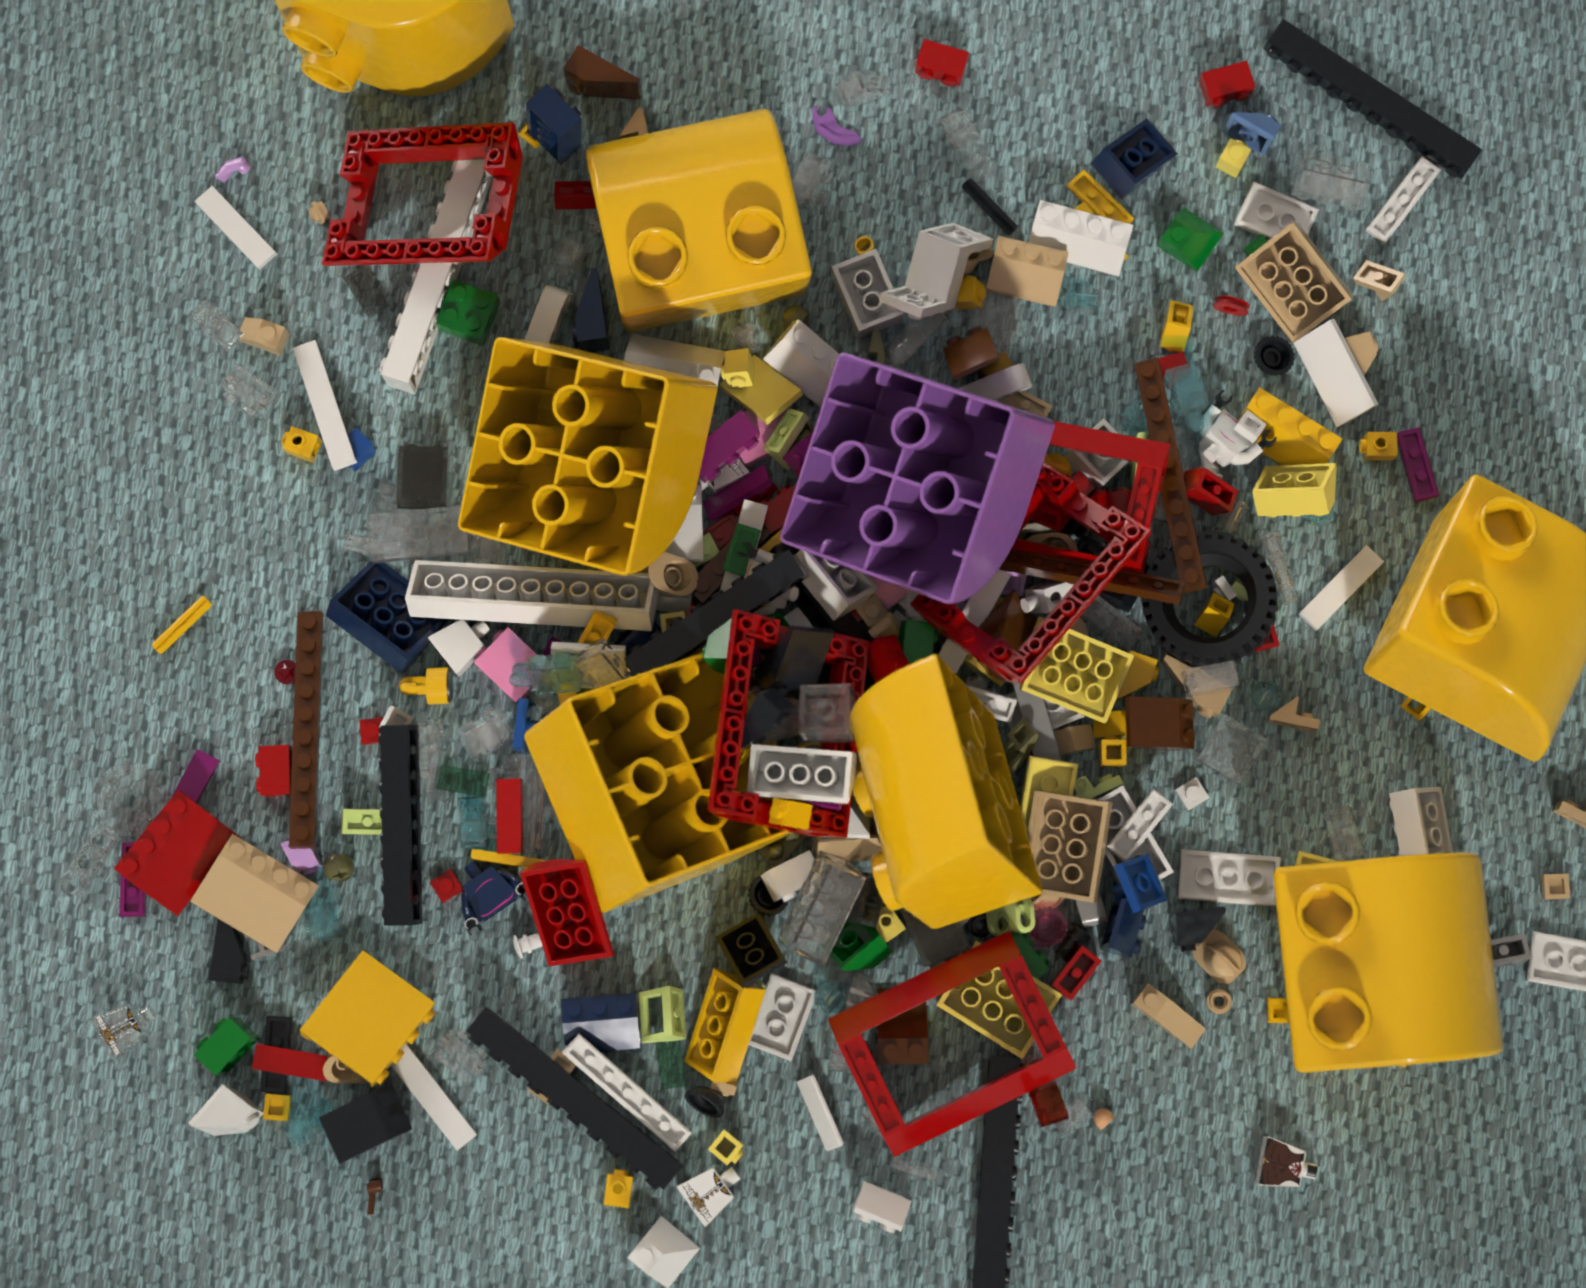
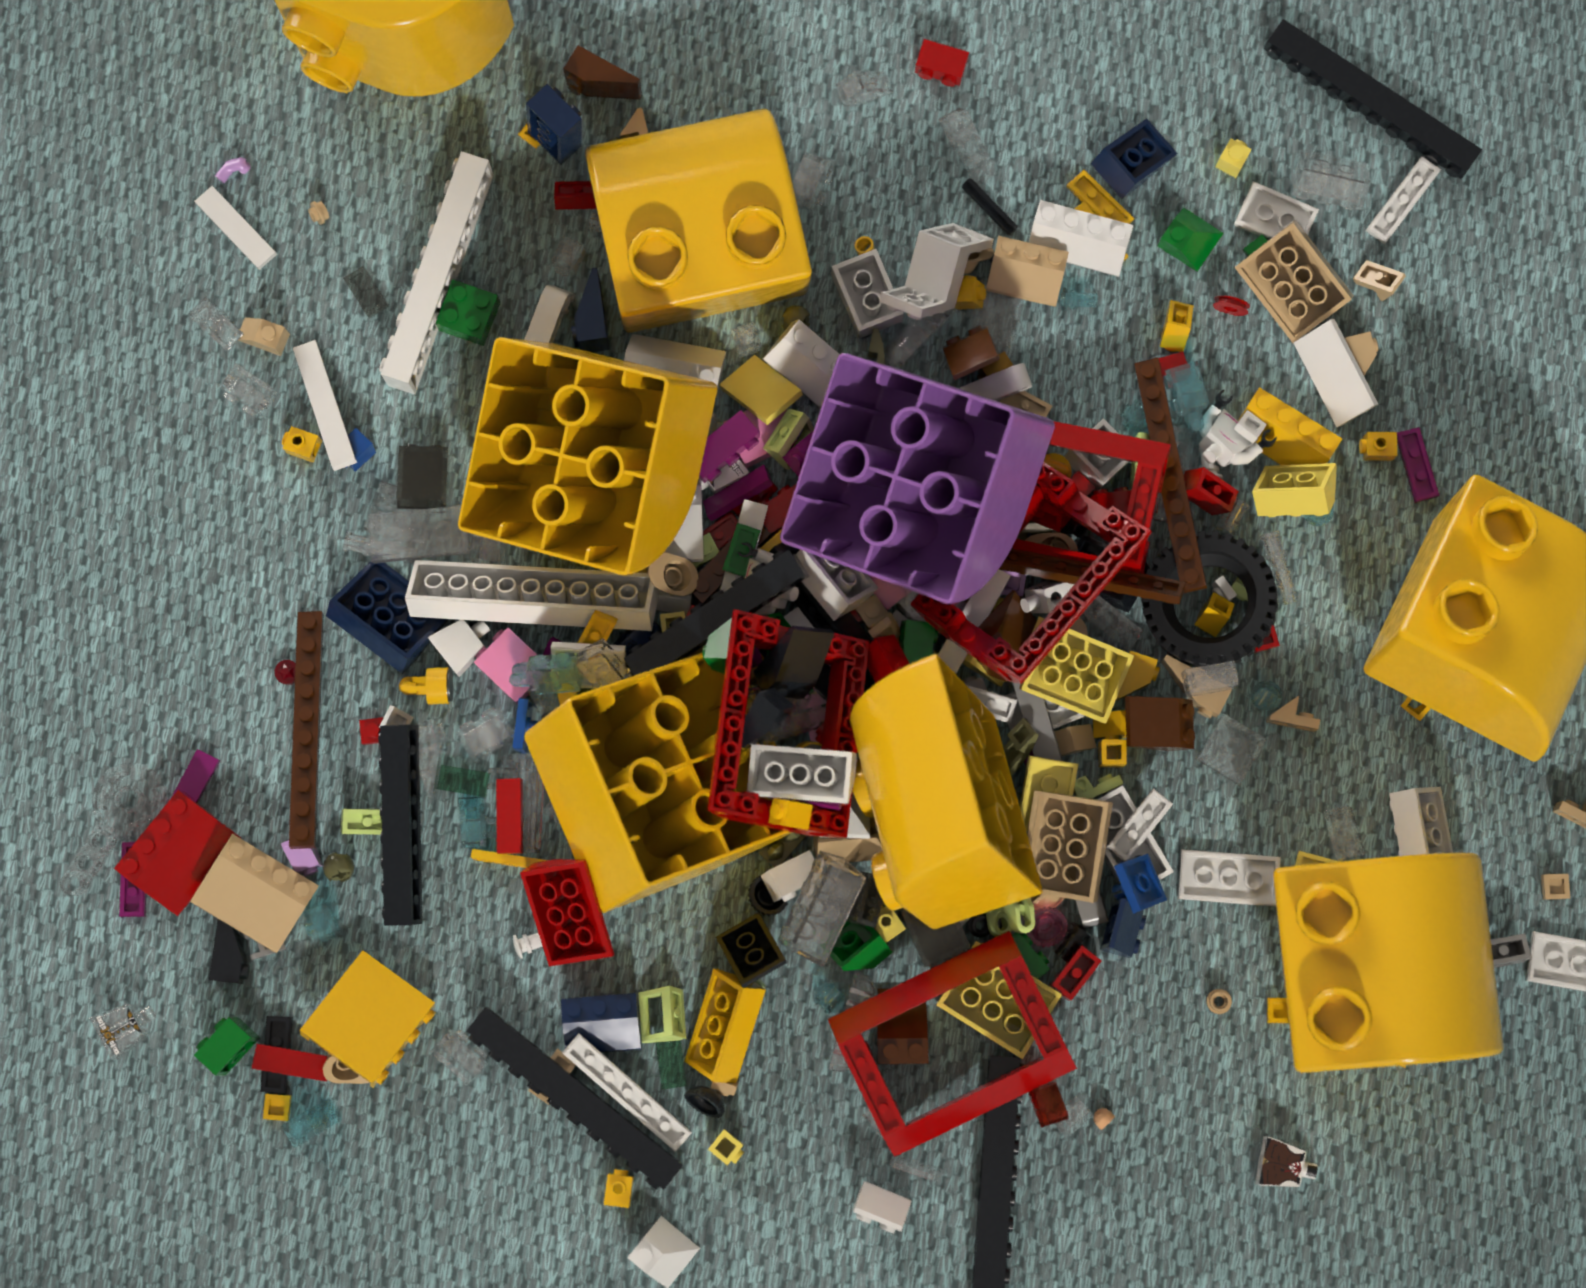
yellow axle [152,596,212,654] -> none
white slope [189,1084,263,1136] -> none
red brick [255,745,292,798] -> none
black slope [319,1082,412,1164] -> none
red slope [322,122,523,266] -> none
reddish brown hand [367,1178,383,1215] -> none
white tile [391,1044,478,1151] -> none
red plate [429,869,464,904] -> none
dark blue torso [461,860,526,936] -> none
white torso [677,1167,740,1227] -> none
light yellow brick [721,348,754,389] -> none
white tile [749,973,818,1061] -> none
white slope [797,1075,844,1151] -> none
clear brick [798,683,855,743] -> none
medium lavender piece [812,106,861,146] -> none
tan slope [1130,983,1206,1049] -> none
black slope [1169,906,1226,953] -> none
white plate [1174,777,1209,811] -> none
tan piece [1192,929,1246,984] -> none
red brick [1198,61,1255,108] -> none
medium blue slope [1223,112,1282,156] -> none
black hat [1254,336,1295,376] -> none
white tile [1299,545,1384,631] -> none

